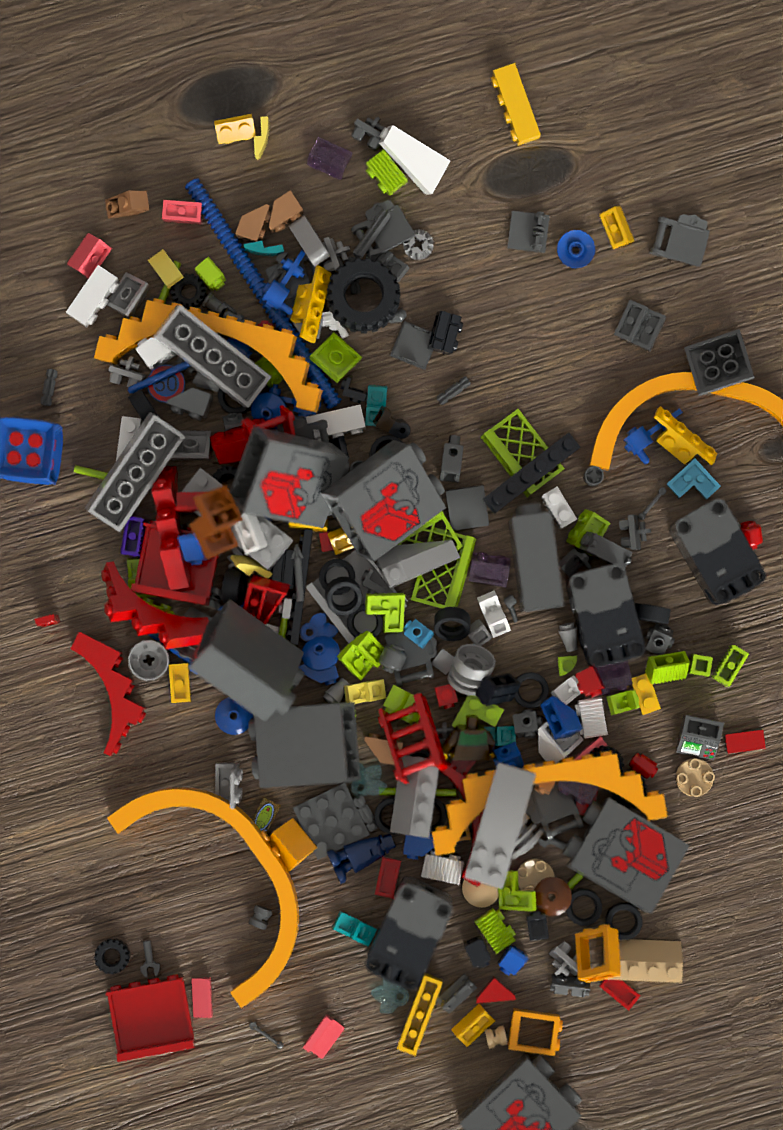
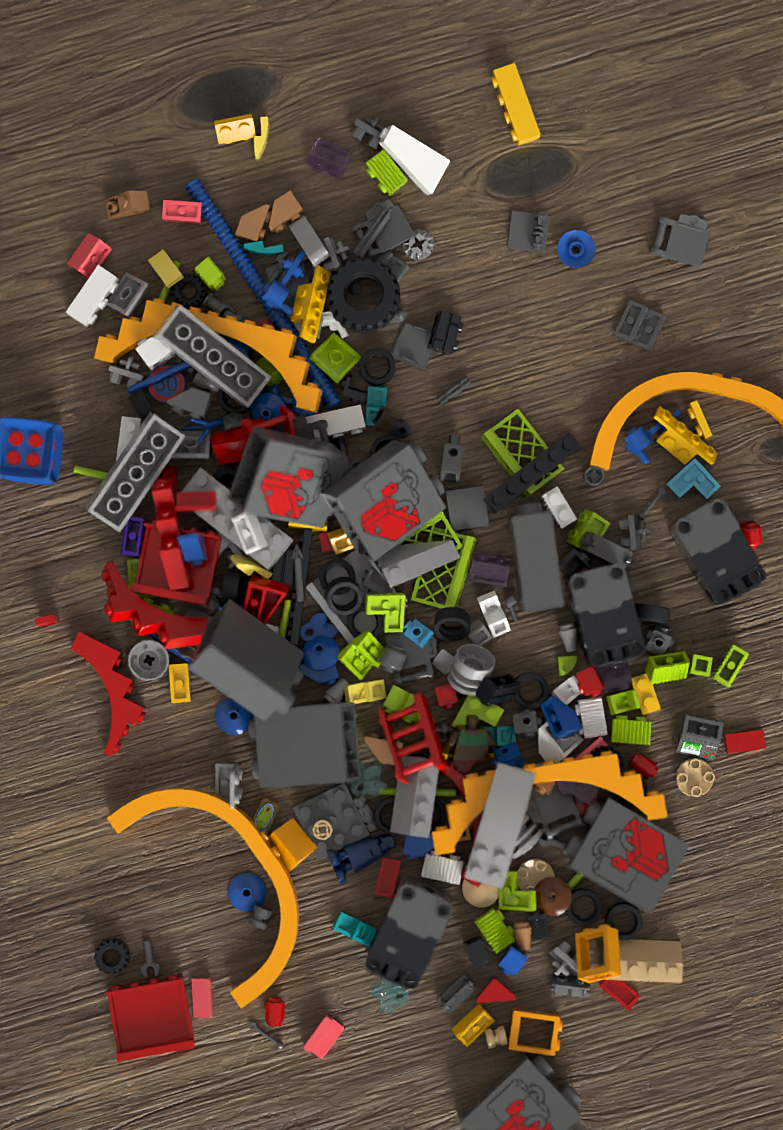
dark grey axle [40,369,58,406] -> none
dark orange bracket [190,485,243,559] -> none
light grey plate [279,597,292,619] -> none
yellow brick [397,973,443,1056] -> none
yellow slope [599,206,634,249] -> none
dark grey slope [684,329,755,396] -> none
none -> blue plant [181,418,224,444]
none -> blue dish [228,873,267,912]
none -> red brick [265,997,285,1026]
none -> tan wheel [313,819,333,840]
none -> black tyre [359,348,395,385]
none -> medium nougat cone [512,921,532,951]
none -> lime brick [610,715,652,745]
none -> yellow plate [687,400,712,440]

